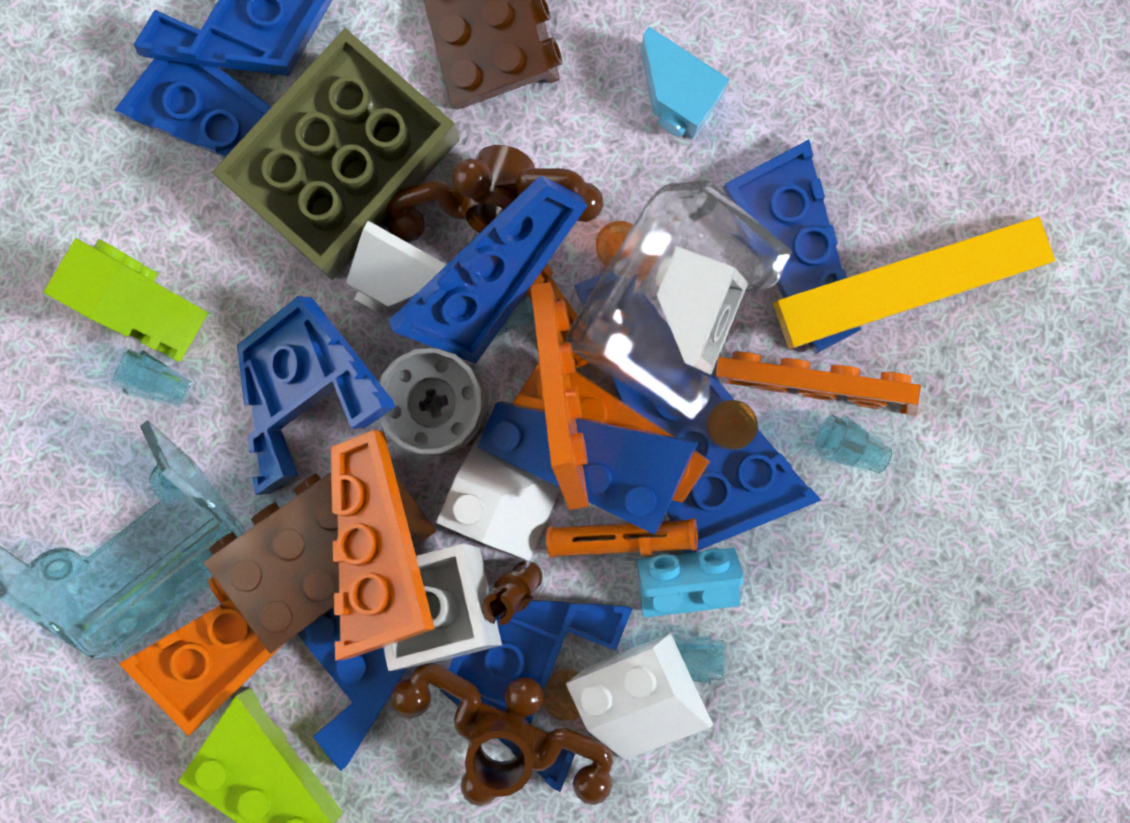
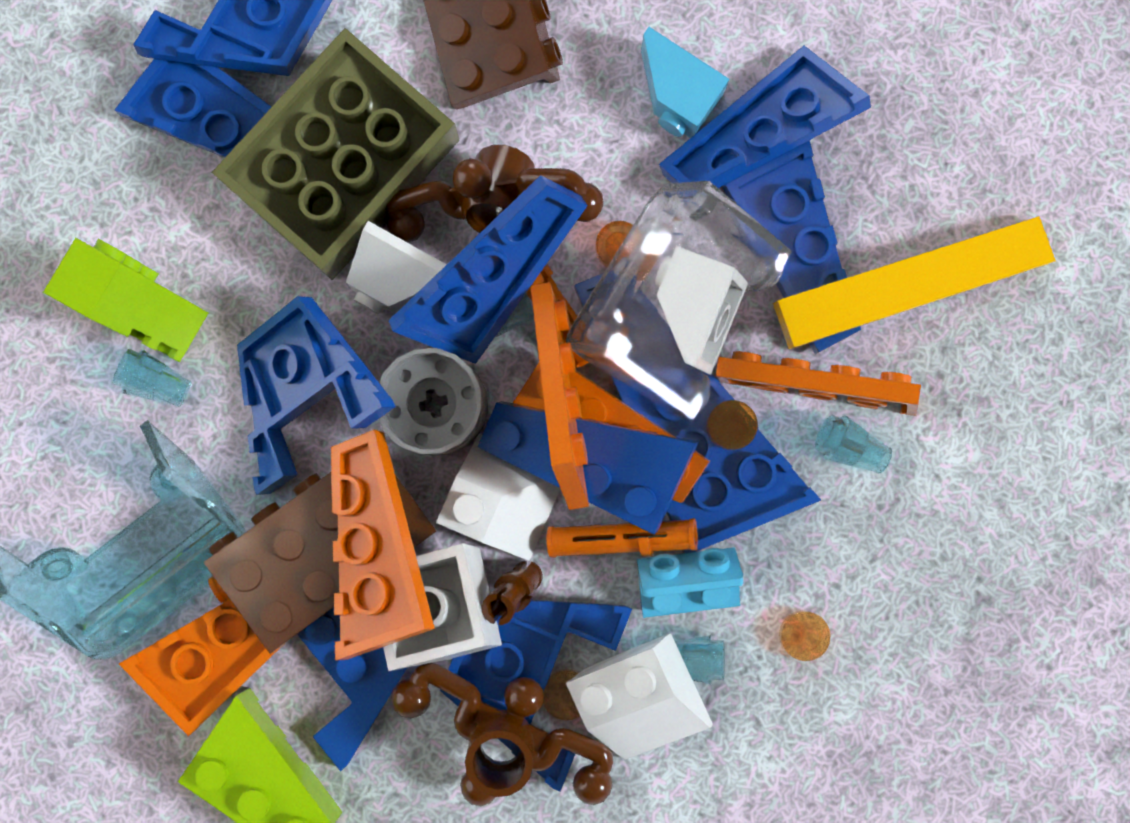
none -> blue wing [659,45,871,202]
none -> clear orange tile [779,611,830,661]

